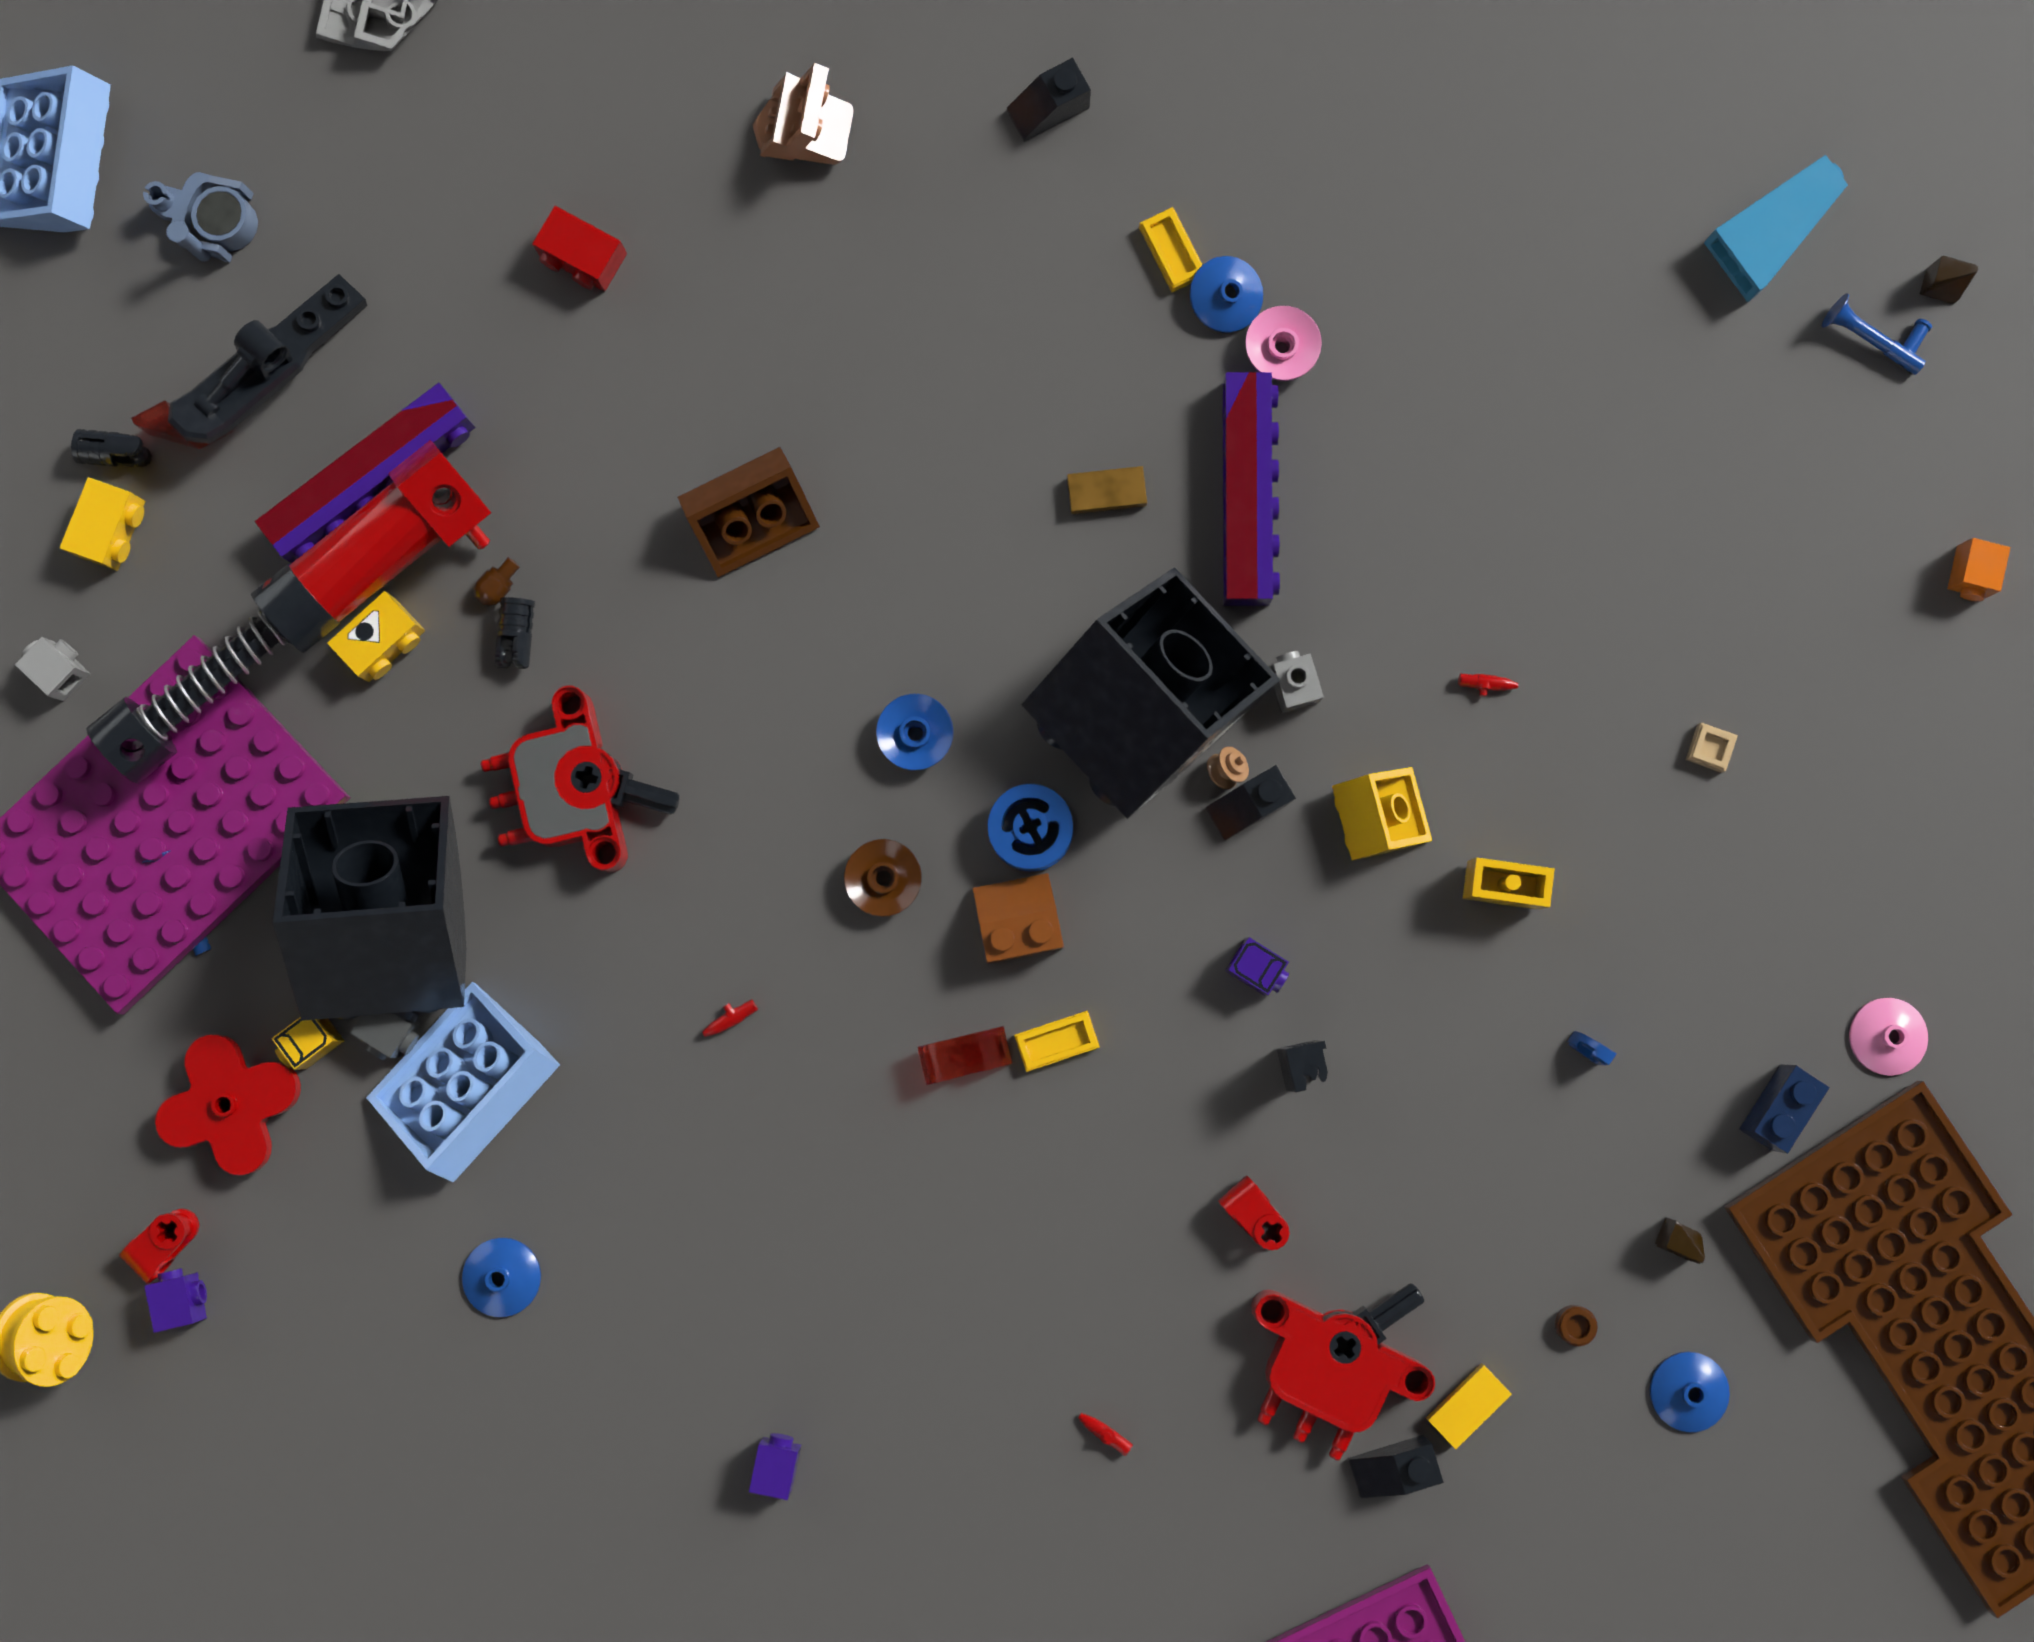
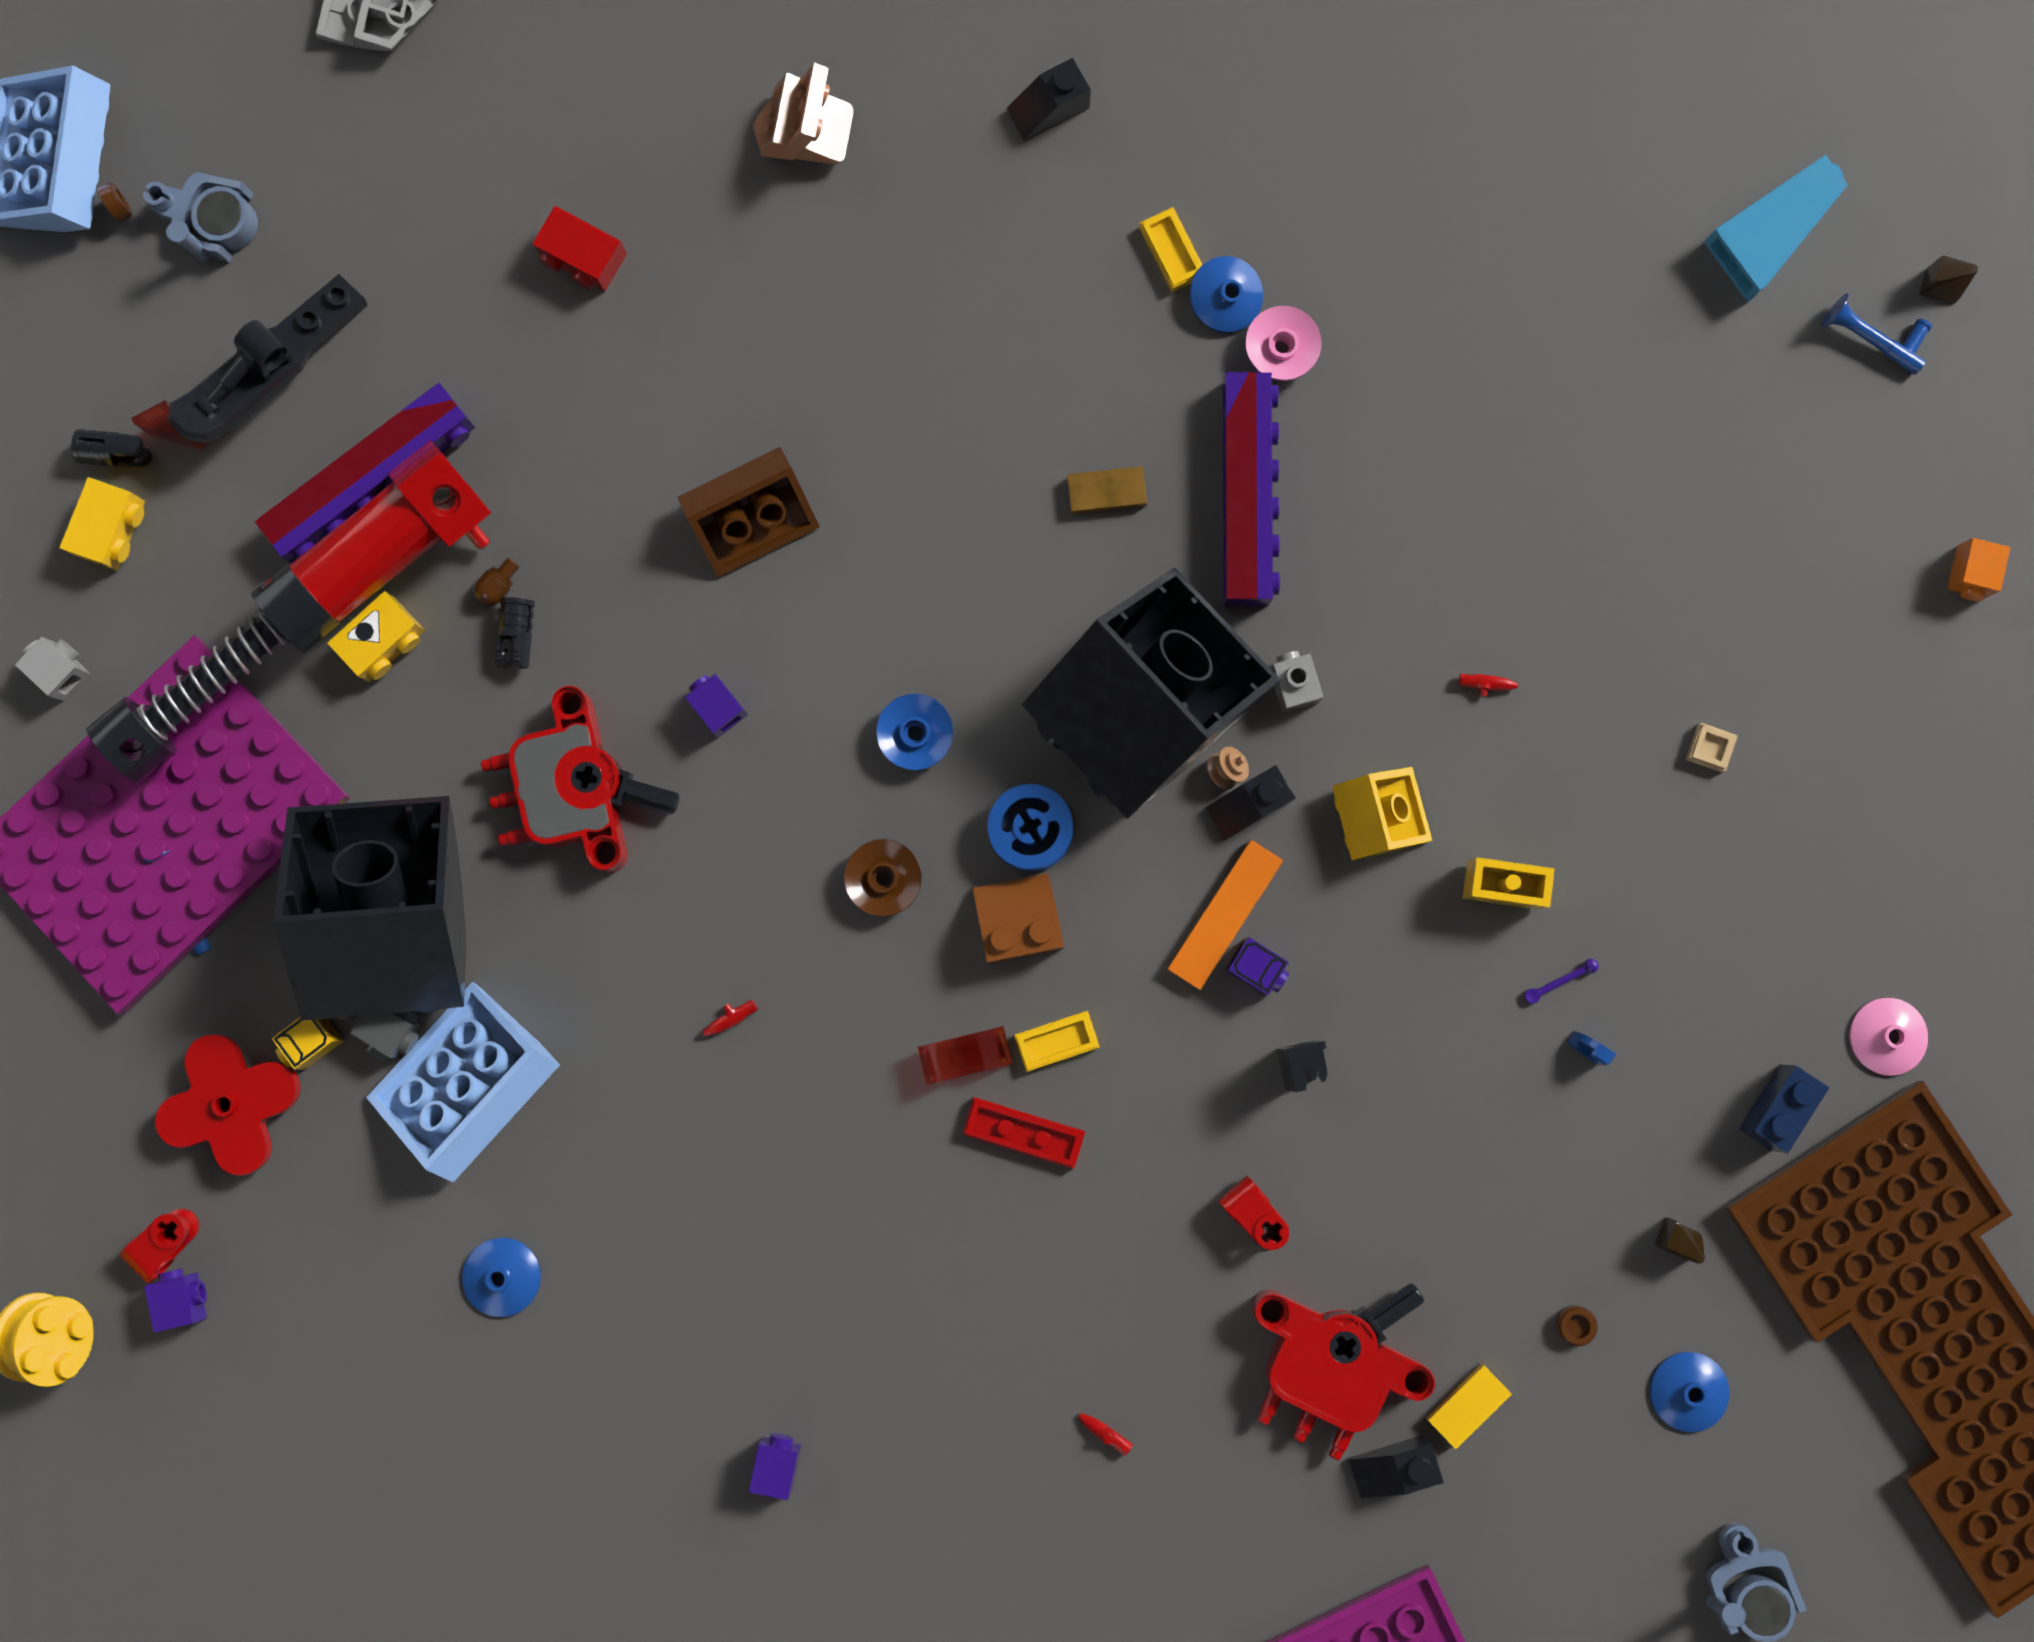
none -> reddish brown tile [97,182,133,223]
none -> dark purple brick [685,673,748,738]
none -> red tile [962,1097,1086,1169]
none -> orange tile [1167,840,1284,990]
none -> dark purple hinge [1524,958,1599,1004]
none -> sand blue piece [1706,1523,1807,1642]

